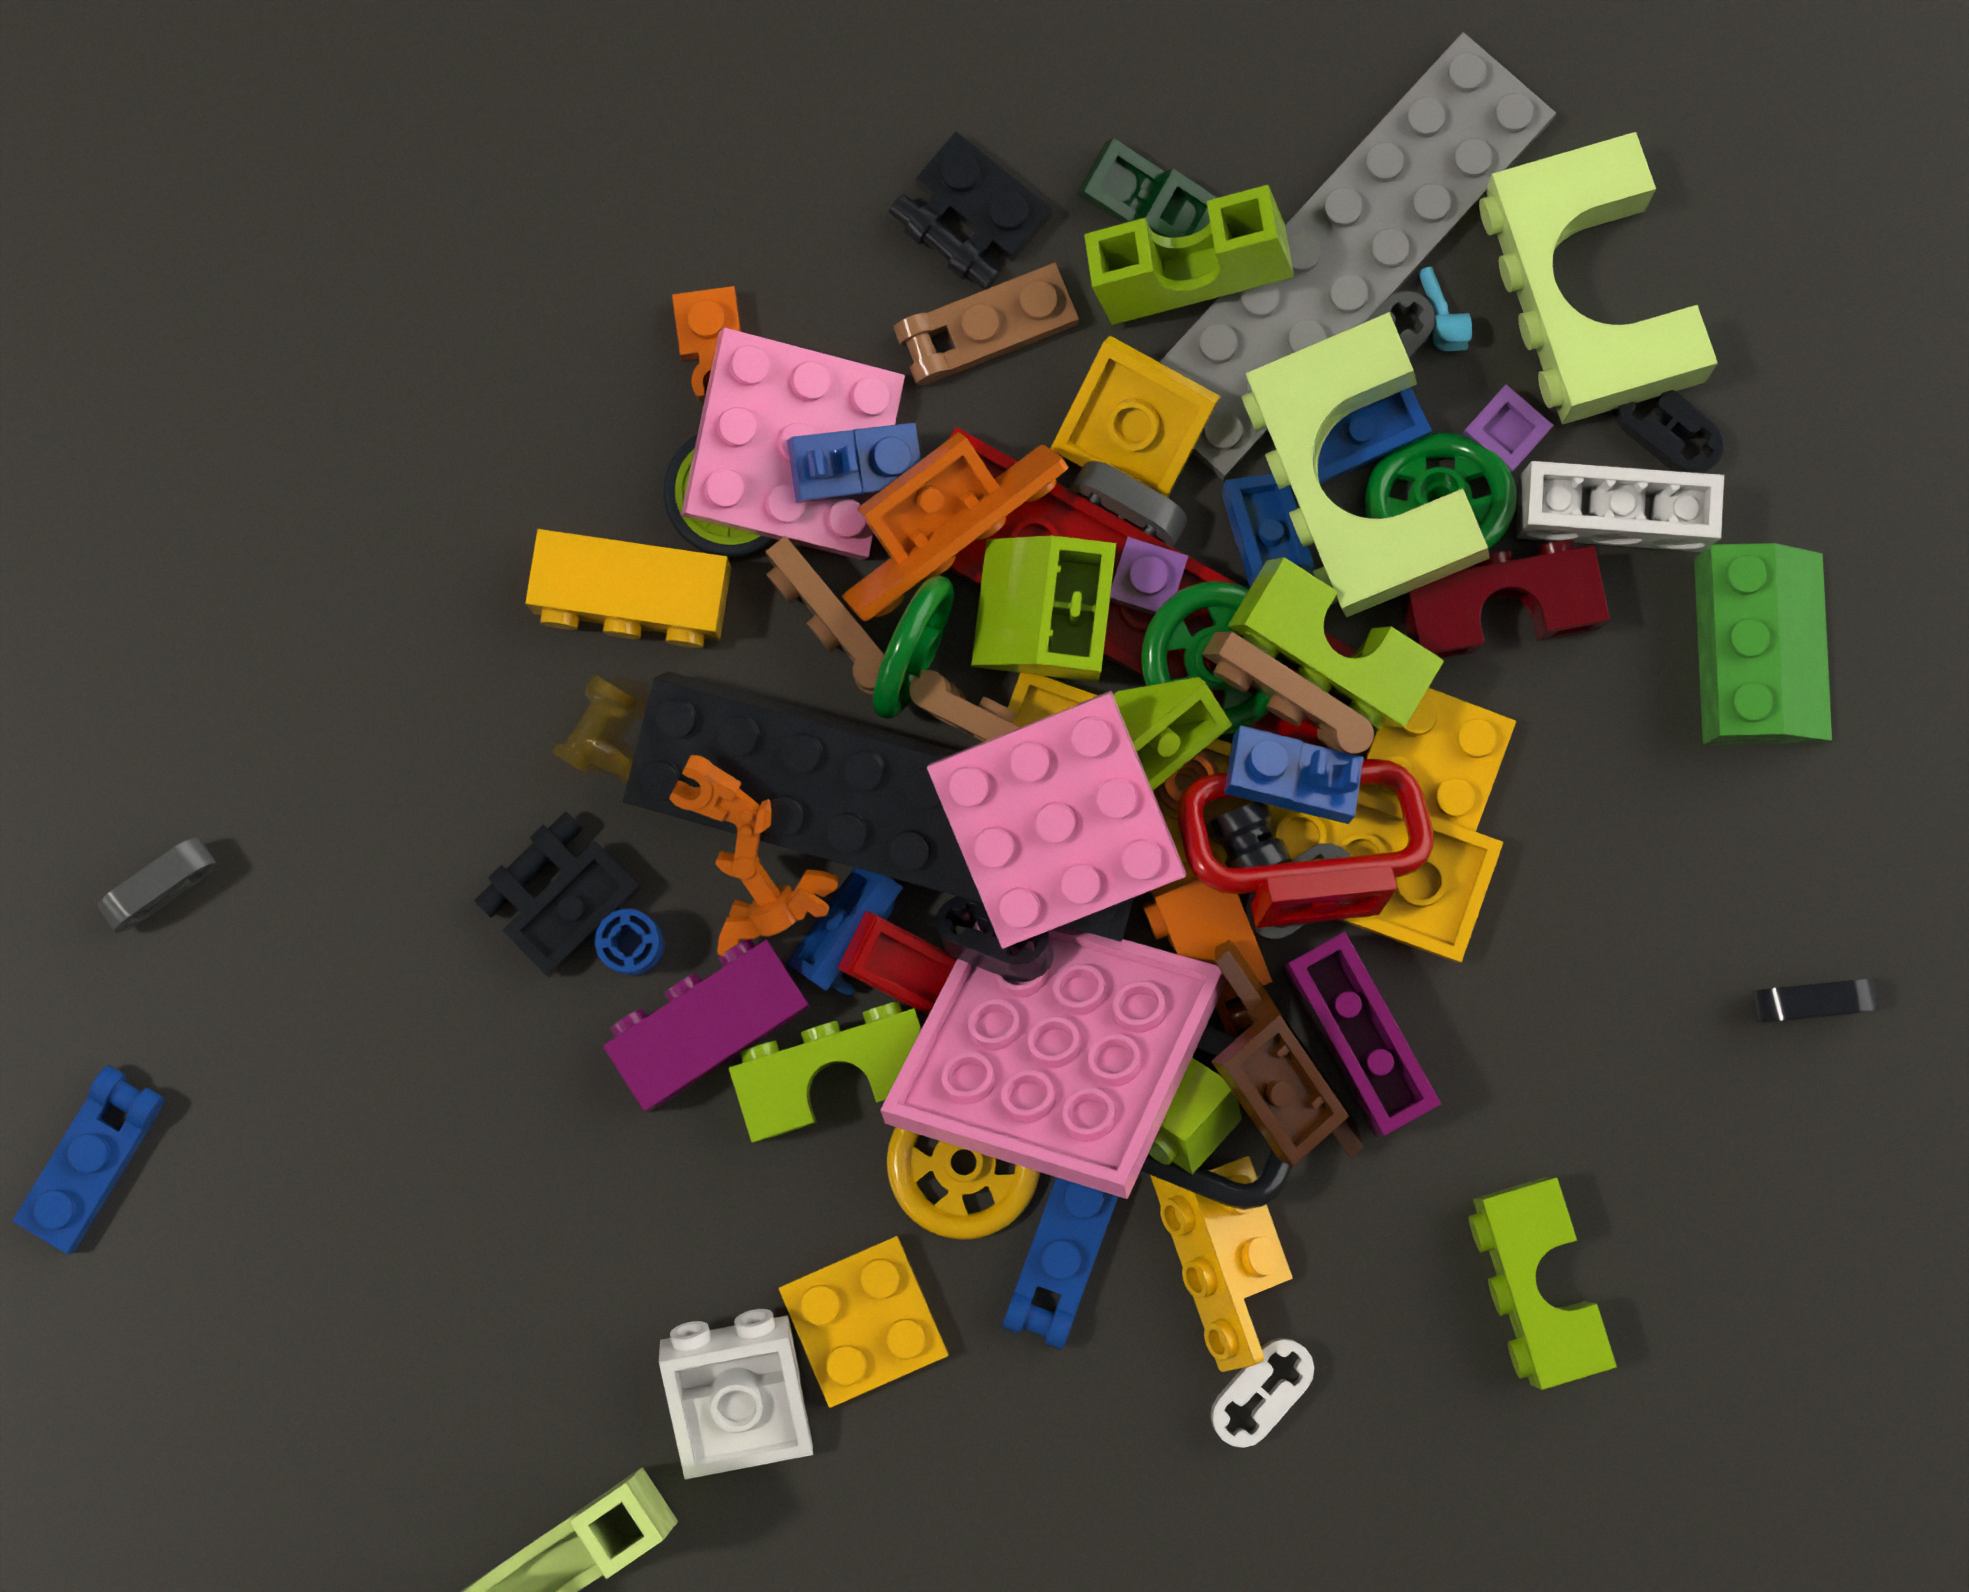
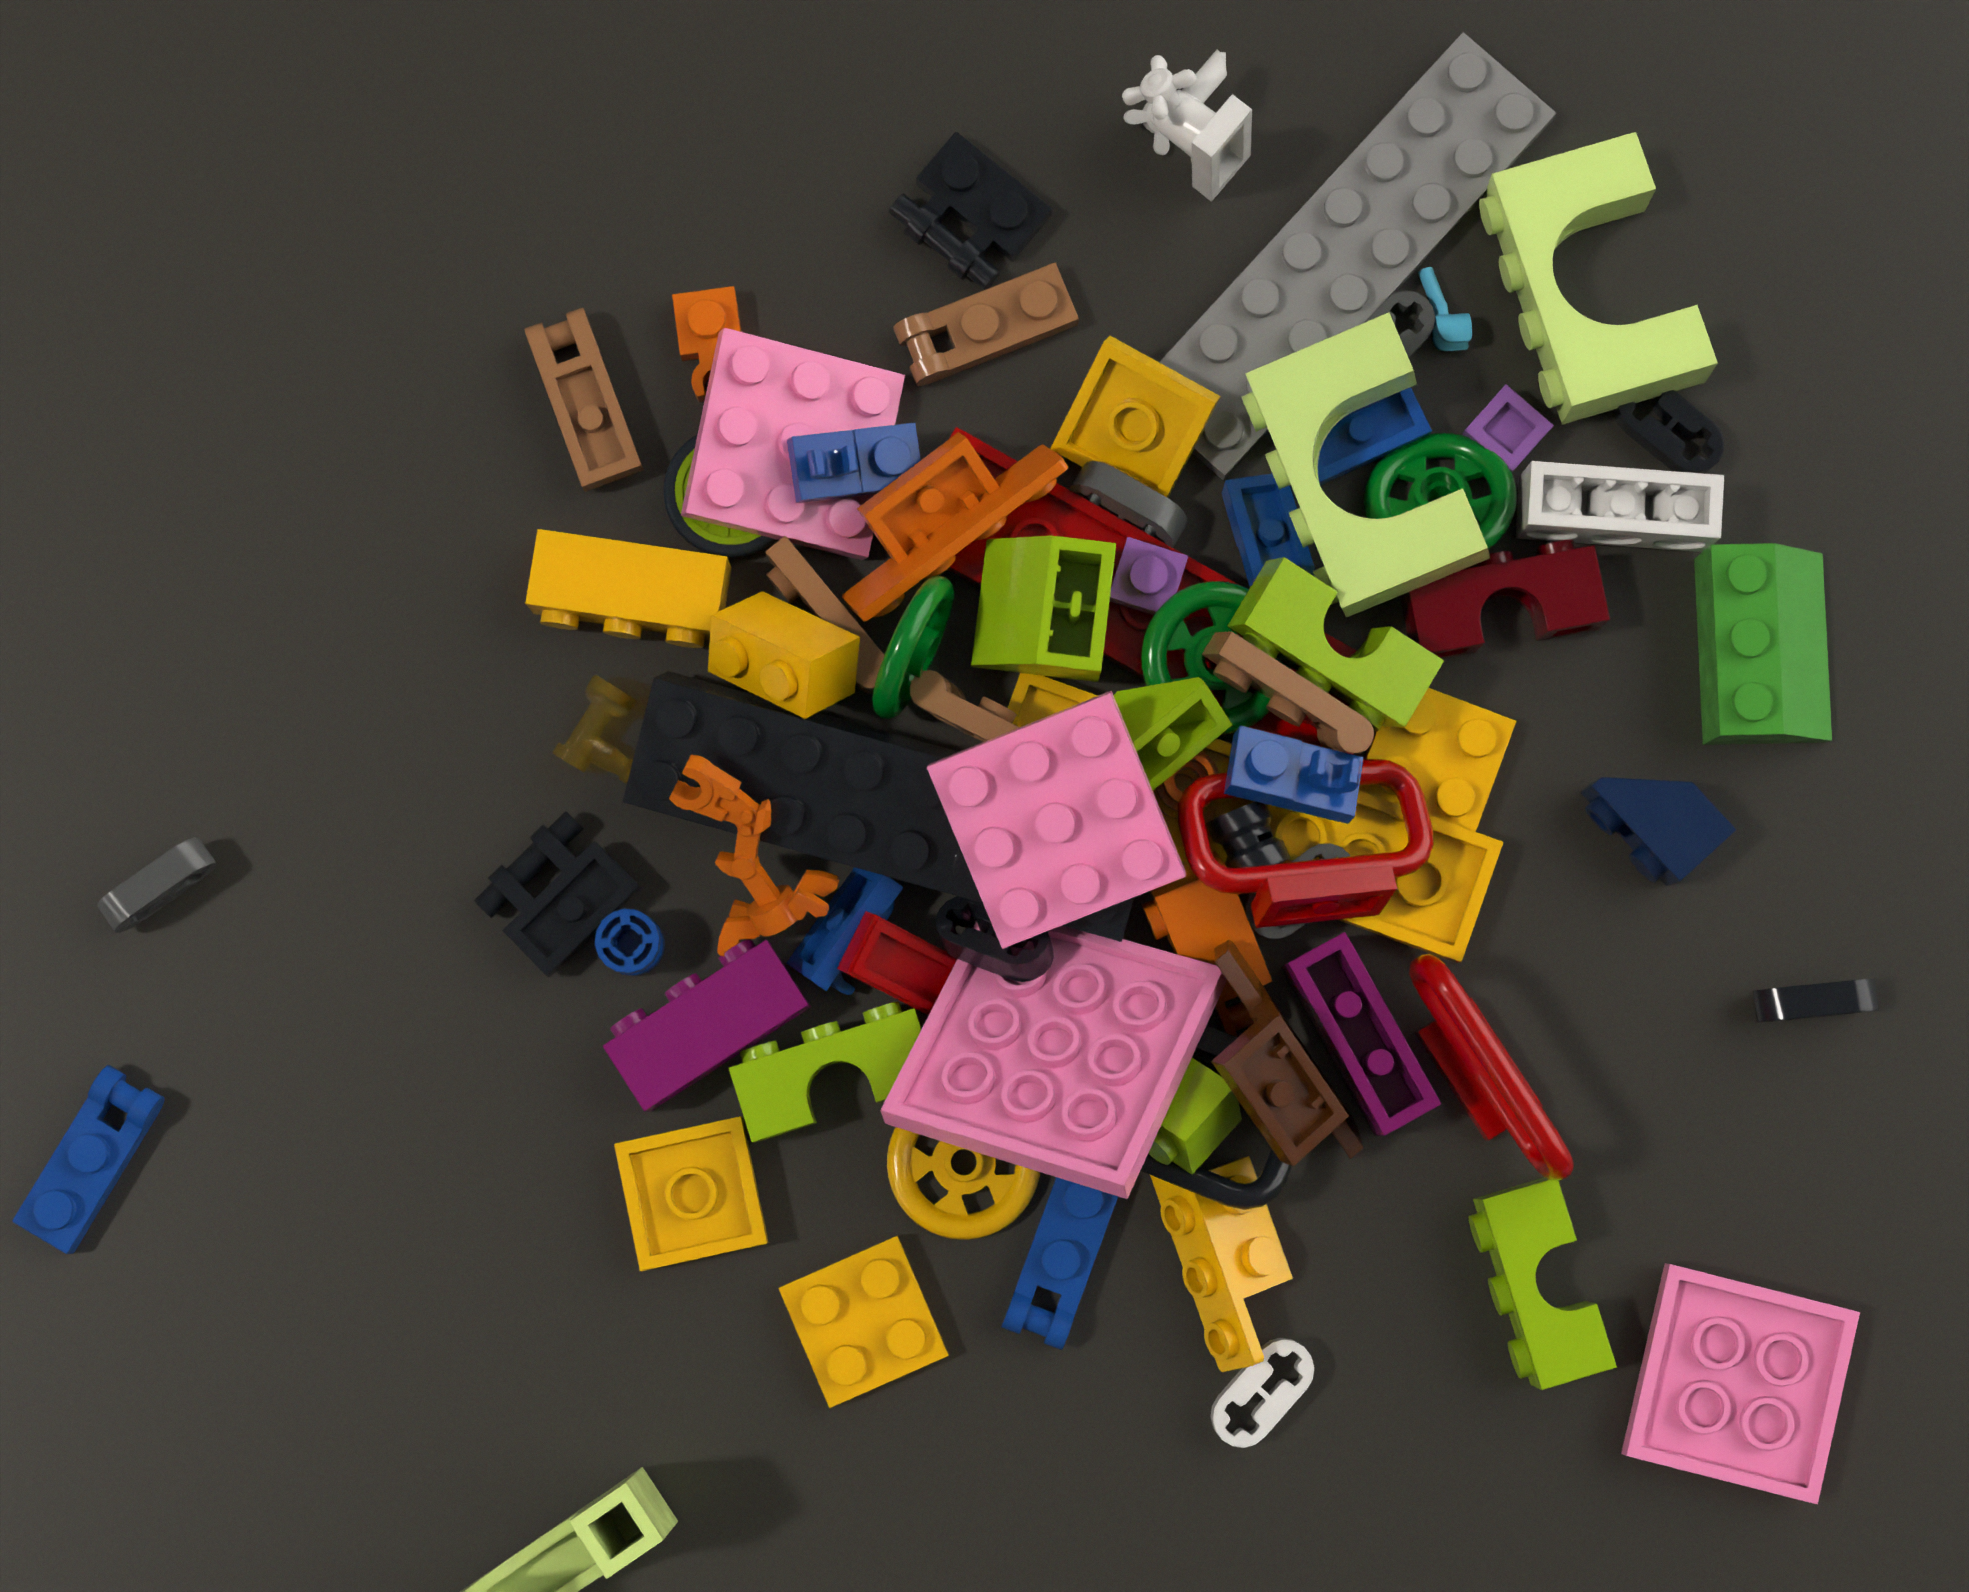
white plate [659,1309,813,1480] -> none
dark green slope [1076,138,1217,238] -> none
lime arch [1084,185,1294,325] -> none
none -> medium nougat plate [524,307,644,492]
none -> yellow plate [614,1116,769,1271]
none -> yellow brick [708,591,860,719]
none -> white piece [1122,49,1252,202]
none -> red bar [1409,954,1574,1180]
none -> dark blue slope [1580,777,1736,886]
none -> bright pink plate [1621,1263,1860,1505]

